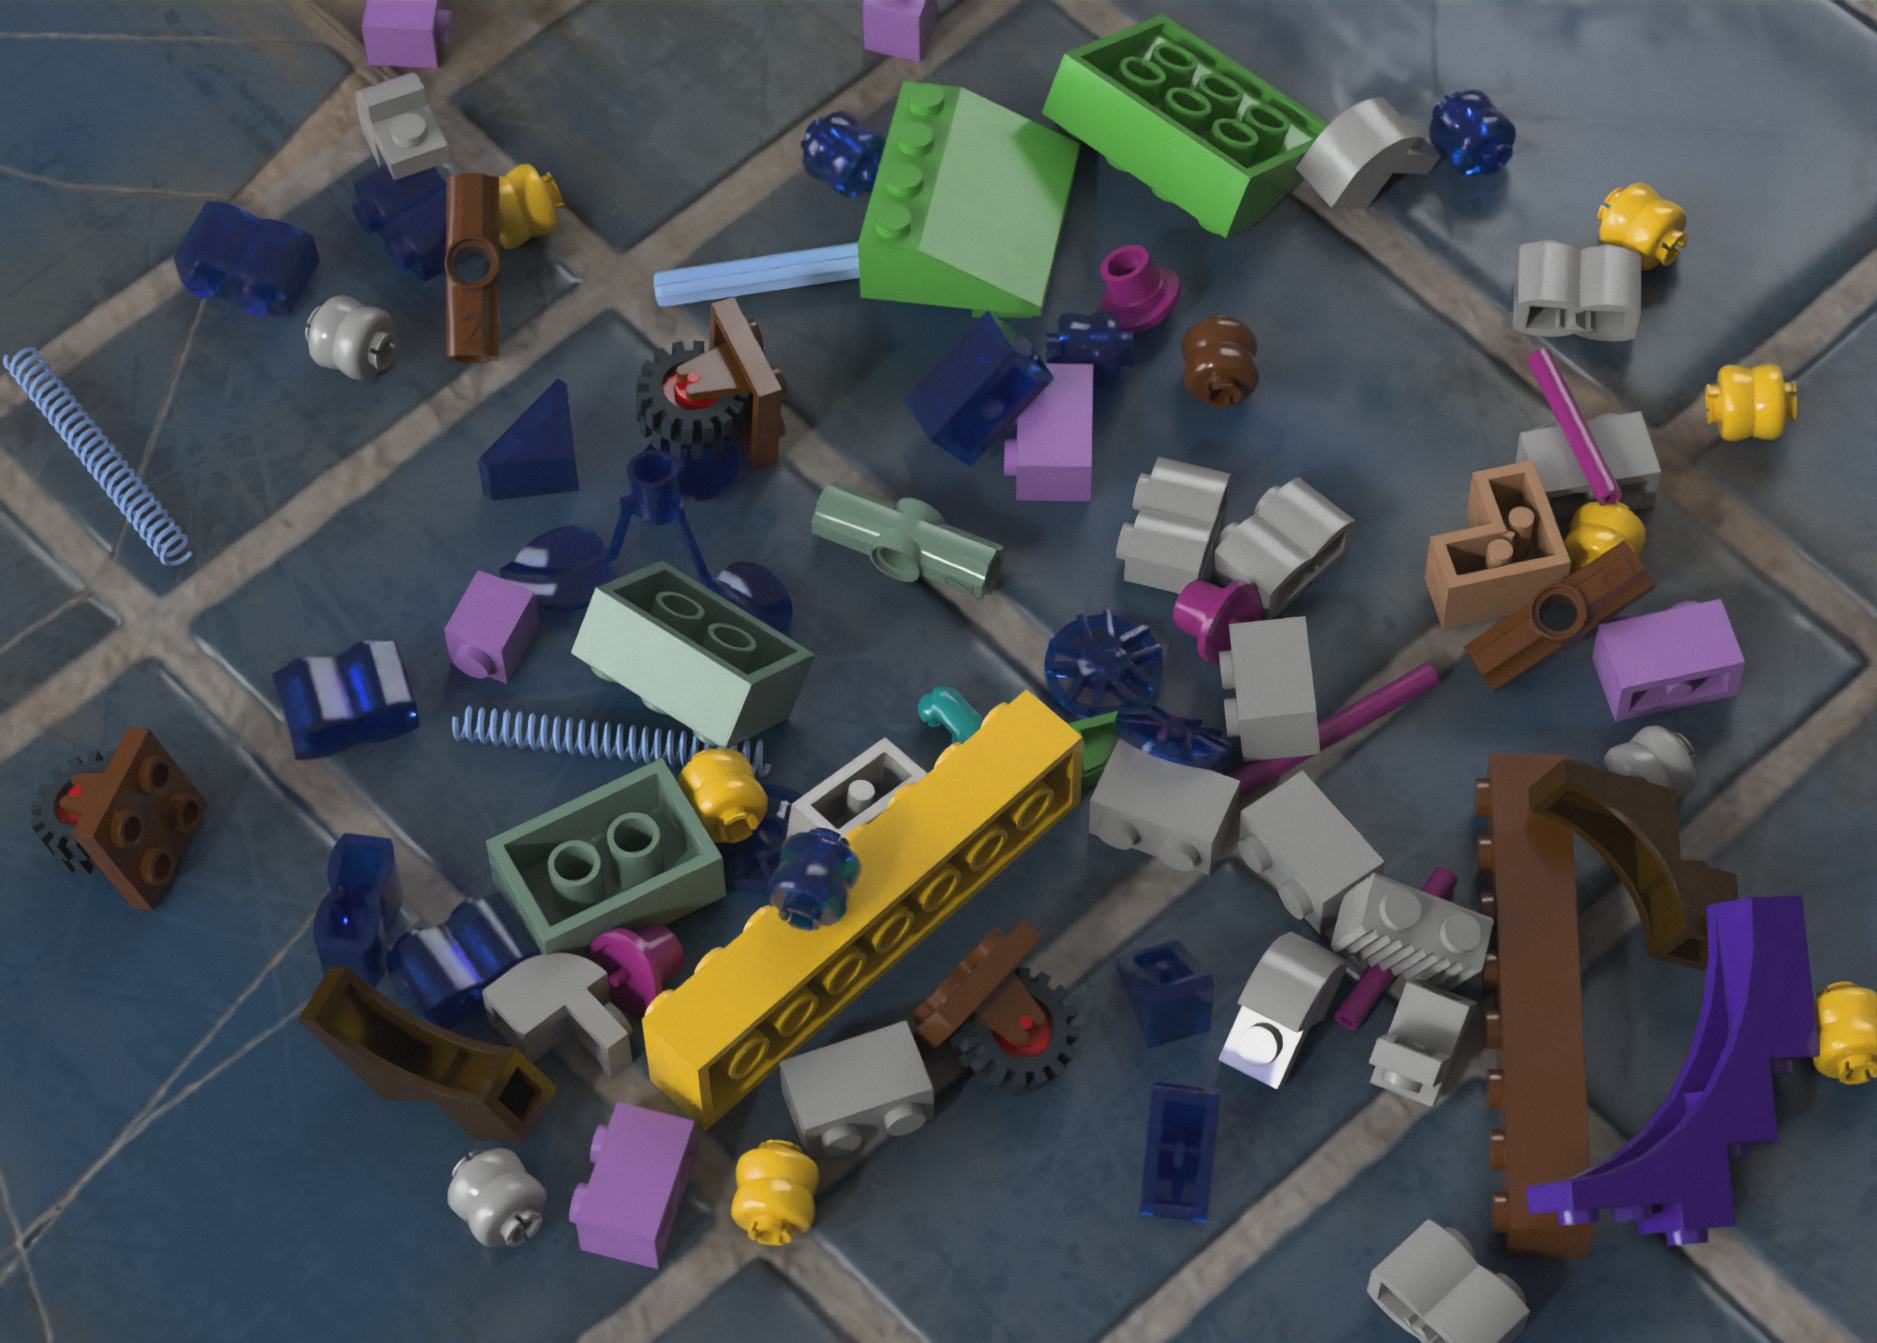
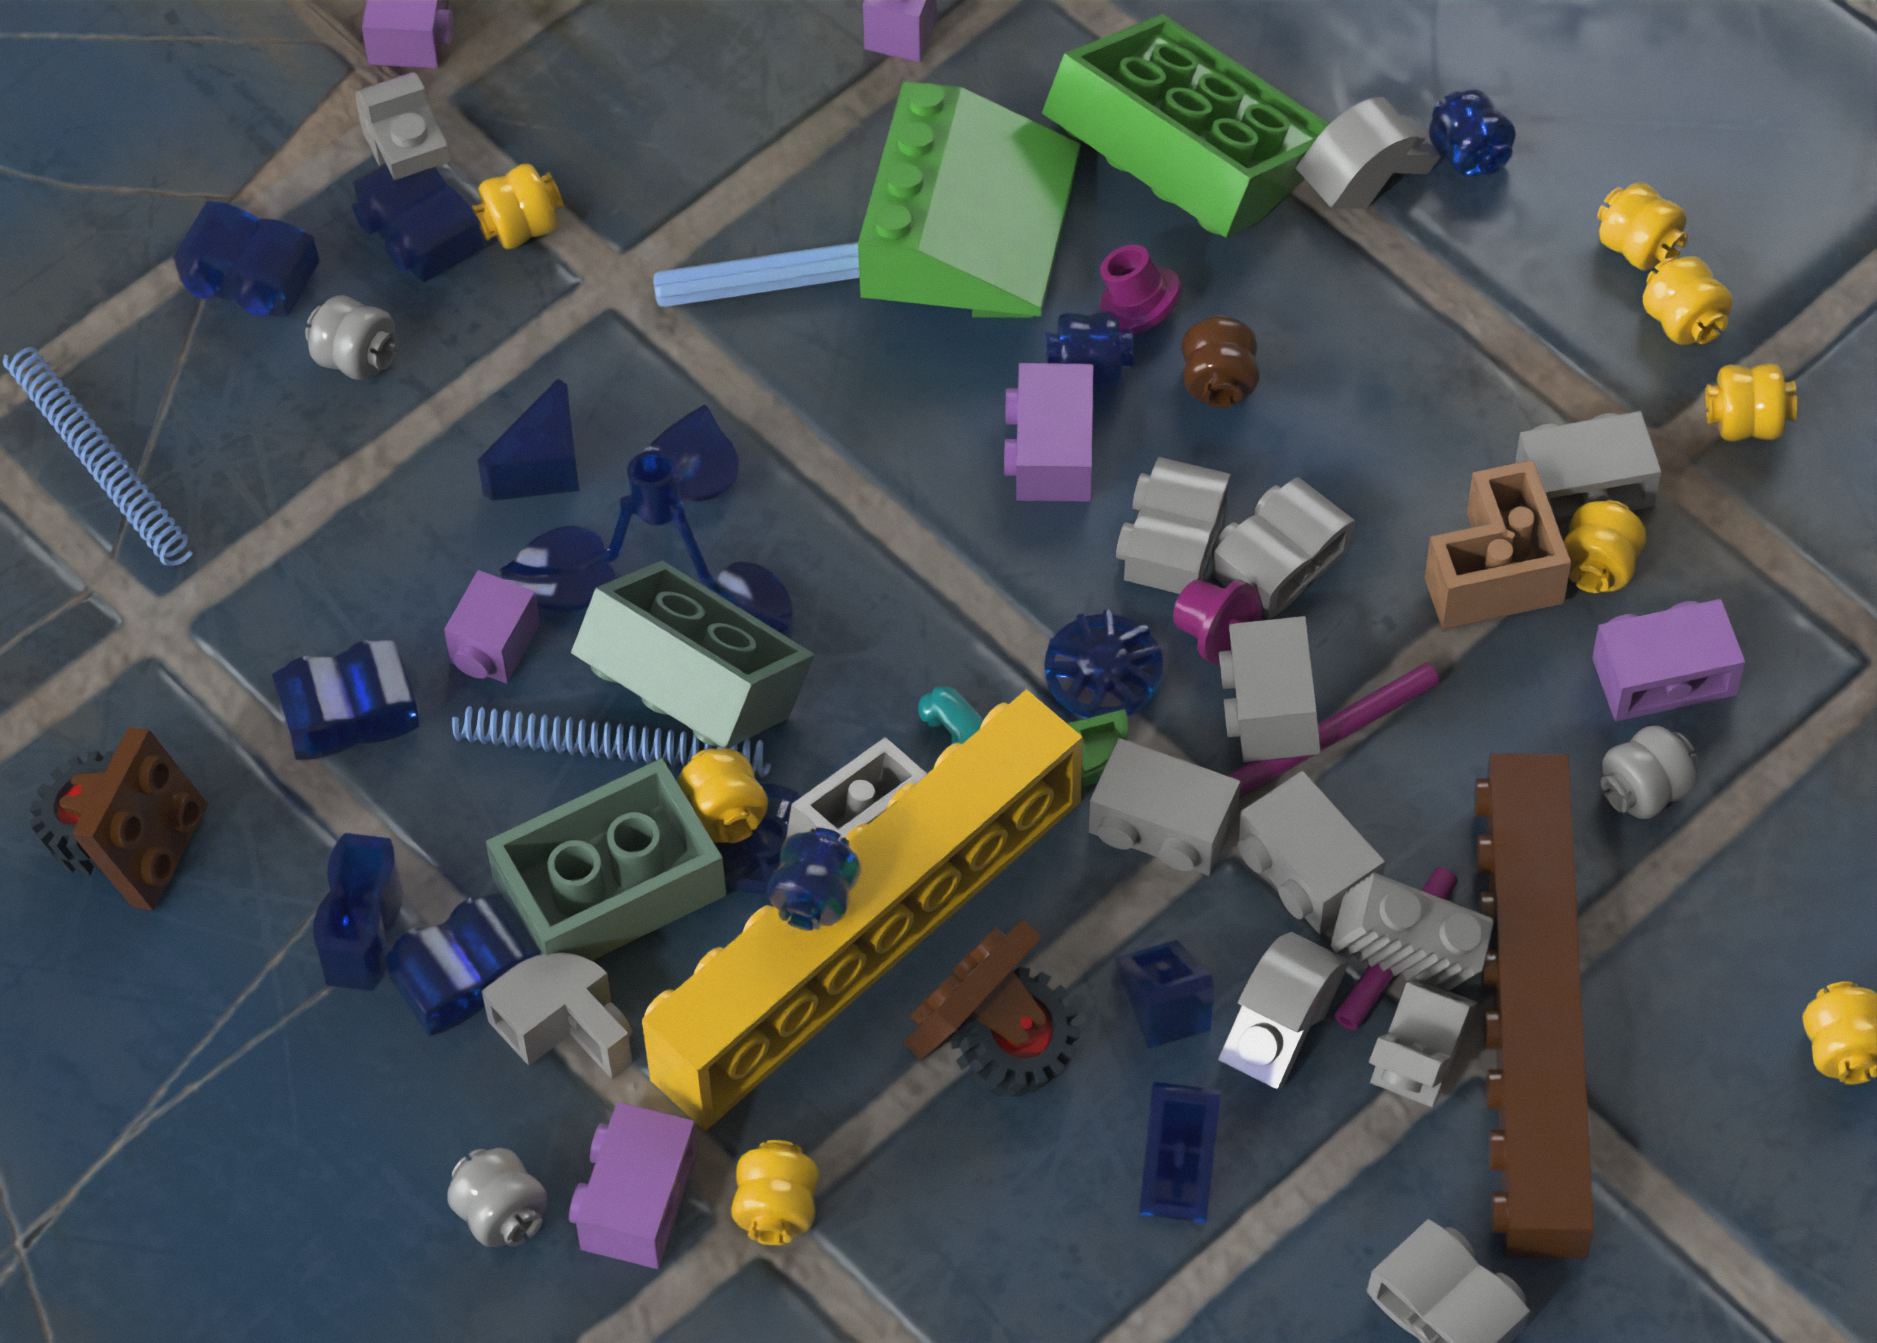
dark brown arch [297,966,558,1142] -> none
reddish brown piece [444,173,501,364] -> none
magenta piece [587,923,684,1015] -> none
plate [636,296,788,471] -> none
light grey brick [779,1020,934,1159] -> none
clear blue piece [801,111,886,198] -> none
sand green piece [811,481,1004,599] -> none
clear blue brick [904,310,1054,467] -> none
clear blue wheel [1113,703,1234,769] -> none
reddish brown piece [1463,540,1656,694] -> none
light grey brick [1513,240,1641,342] -> none
dark purple arch [1526,895,1820,1246] -> none
magenta piece [1527,348,1622,506] -> none
dark brown arch [1528,759,1738,971] -> none
none -> yellow piece [1642,256,1733,345]

